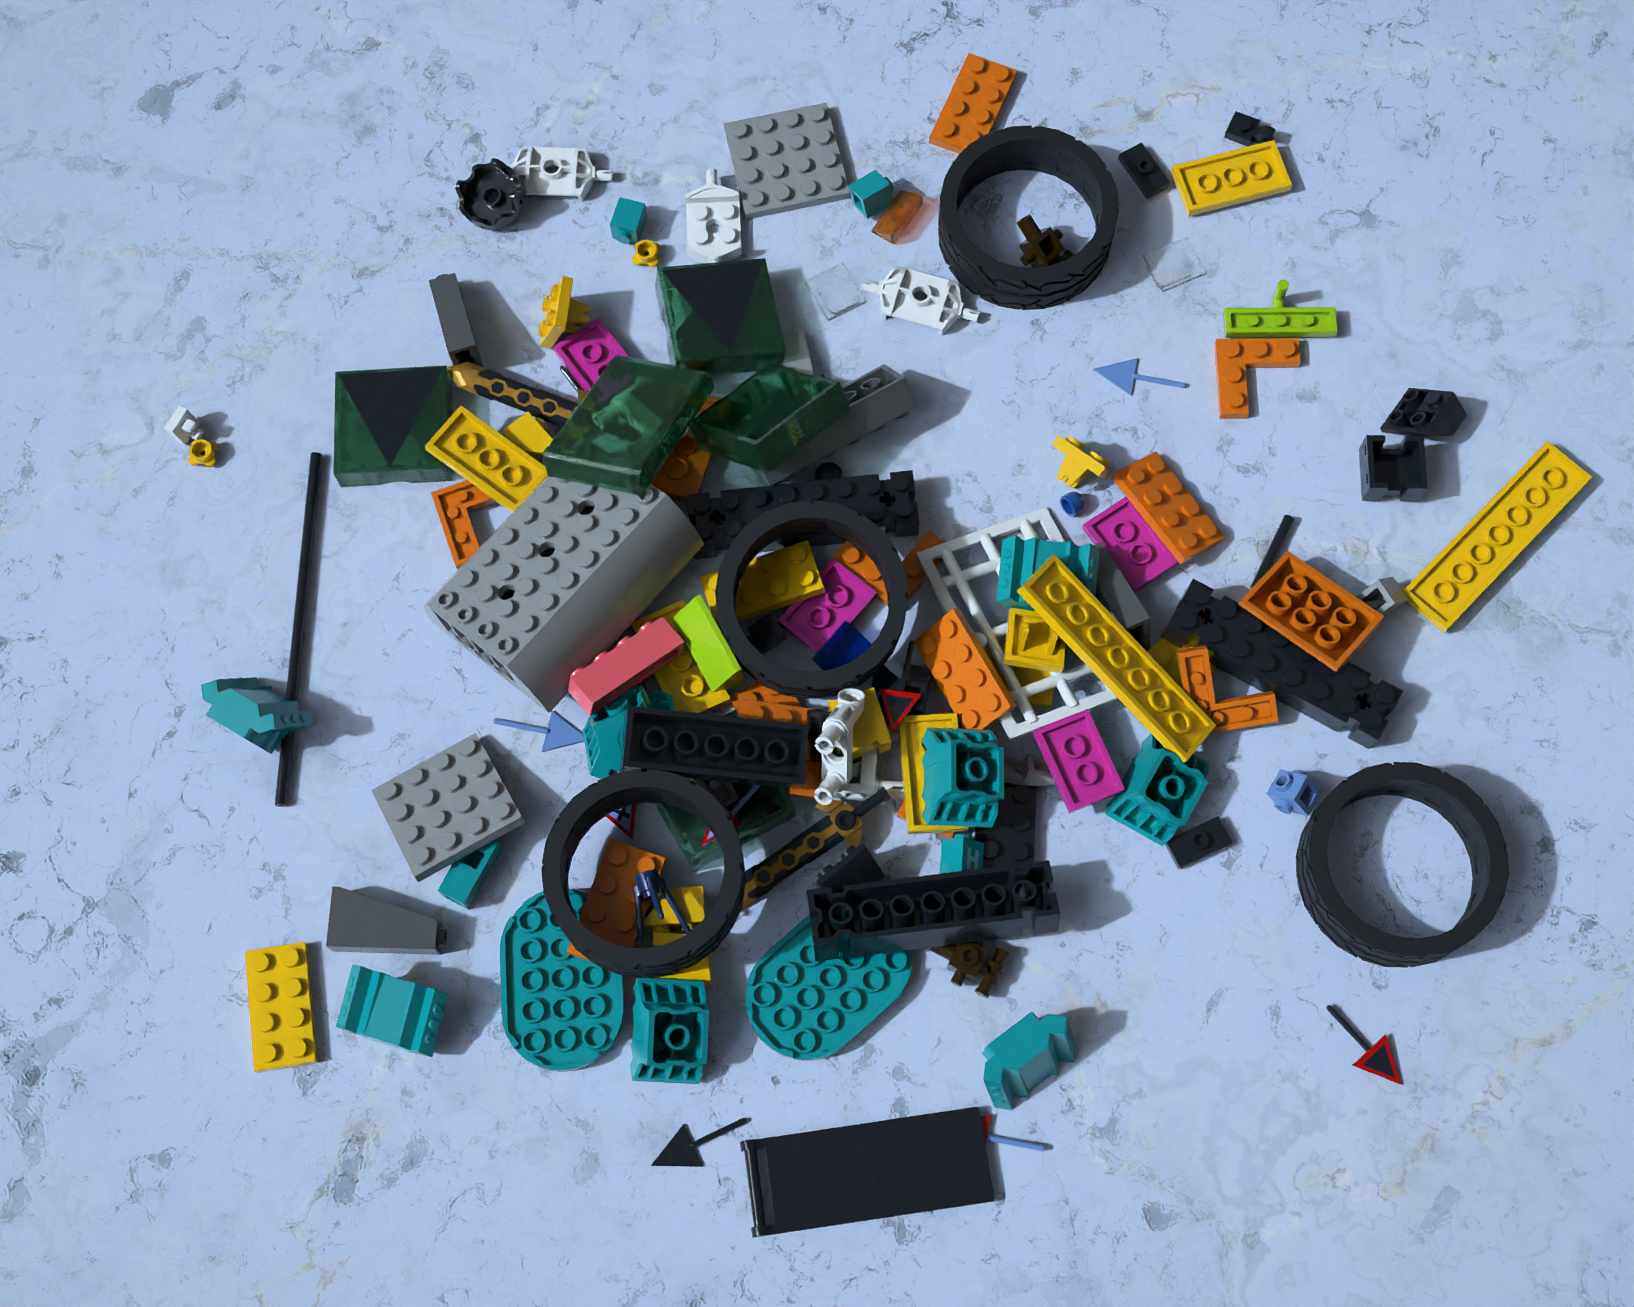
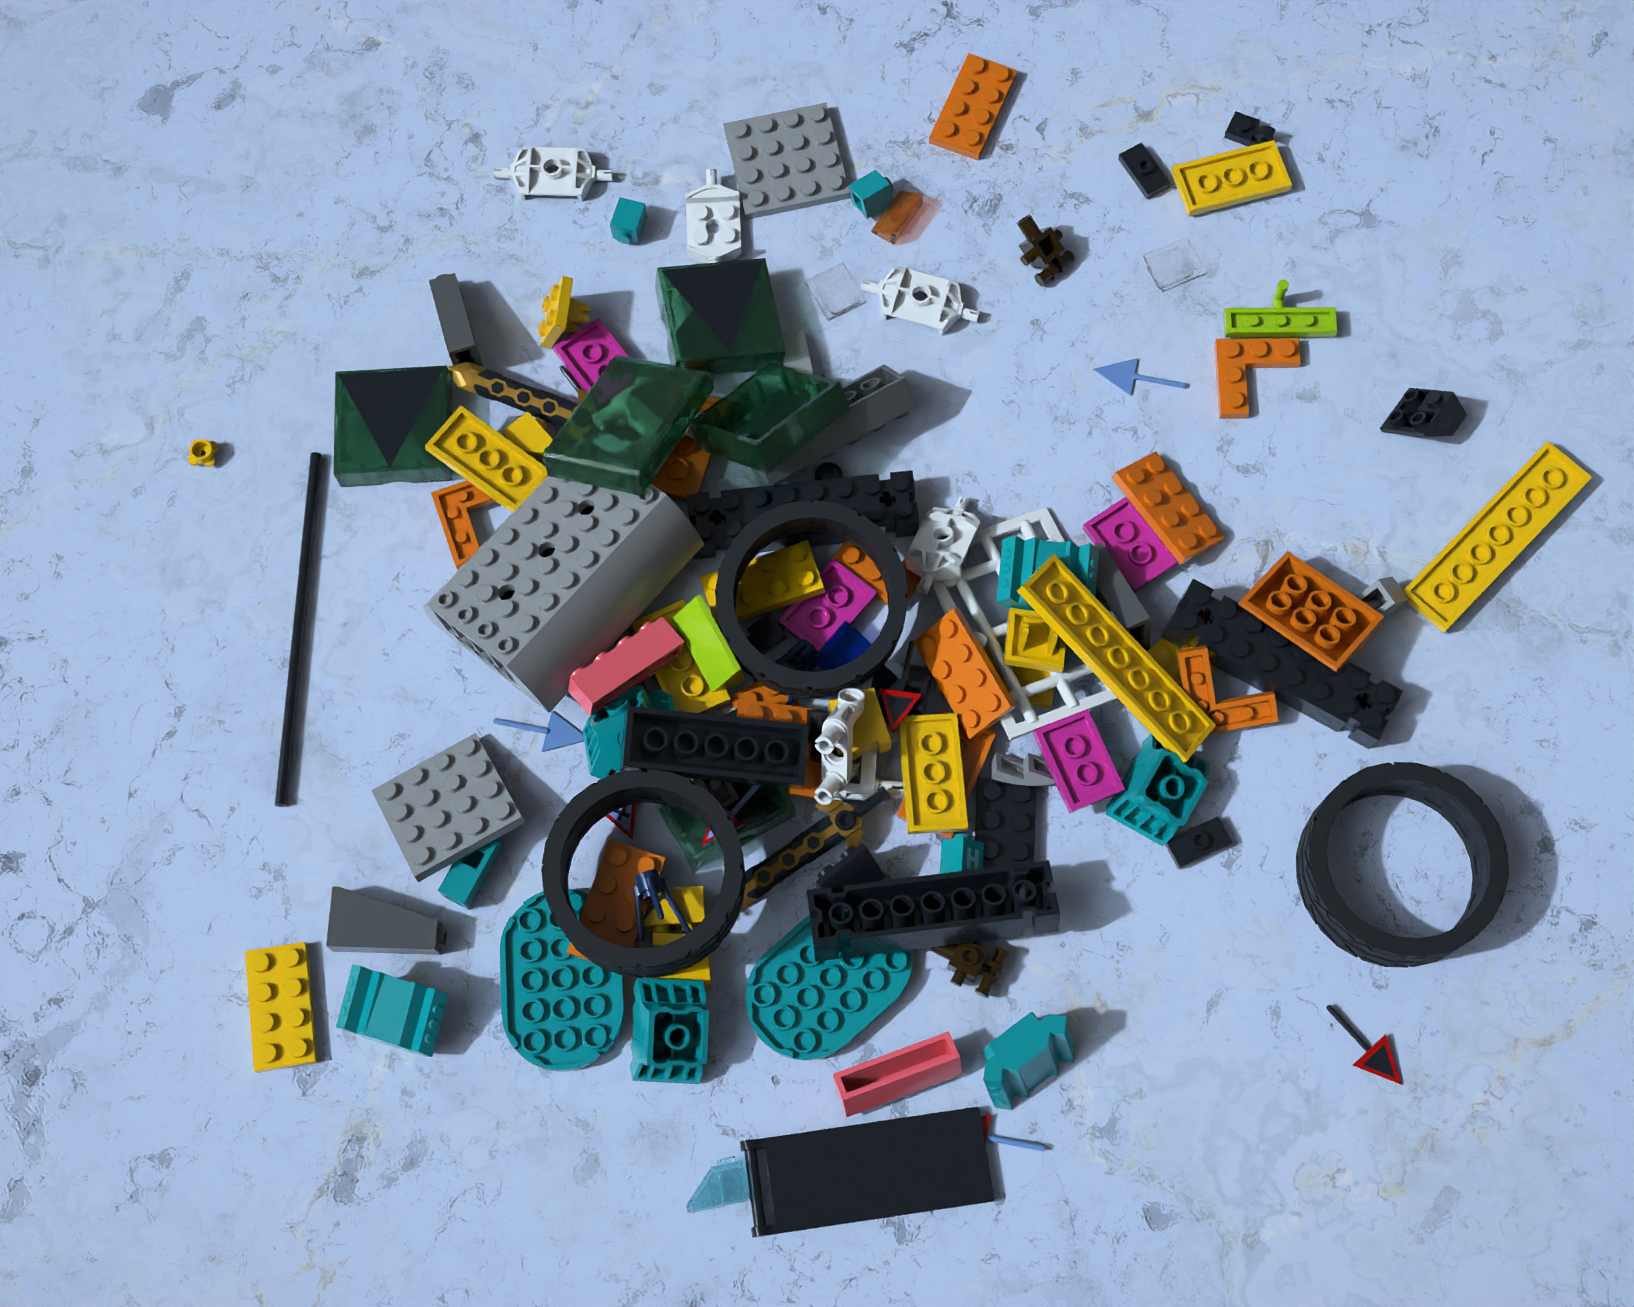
white tile [164,406,204,446] -> none
teal slope [201,677,314,754] -> none
black plate [455,158,526,230] -> none
yellow plate [632,240,661,267] -> none
black piece [651,1118,747,1167] -> none
teal slope [921,728,1004,827] -> none
black tyre [938,125,1119,310] -> none
yellow plate [1052,435,1112,488] -> none
blue hinge [1060,491,1085,517] -> none
black bar [1250,515,1295,588] -> none
medium blue brick [1266,769,1322,816] -> none
black piece [1359,435,1428,502] -> none
none -> clear light blue slope [686,1156,750,1214]
none -> dark blue plant [754,639,817,706]
none -> coral brick [833,1031,962,1117]
none -> white plate [905,496,982,594]

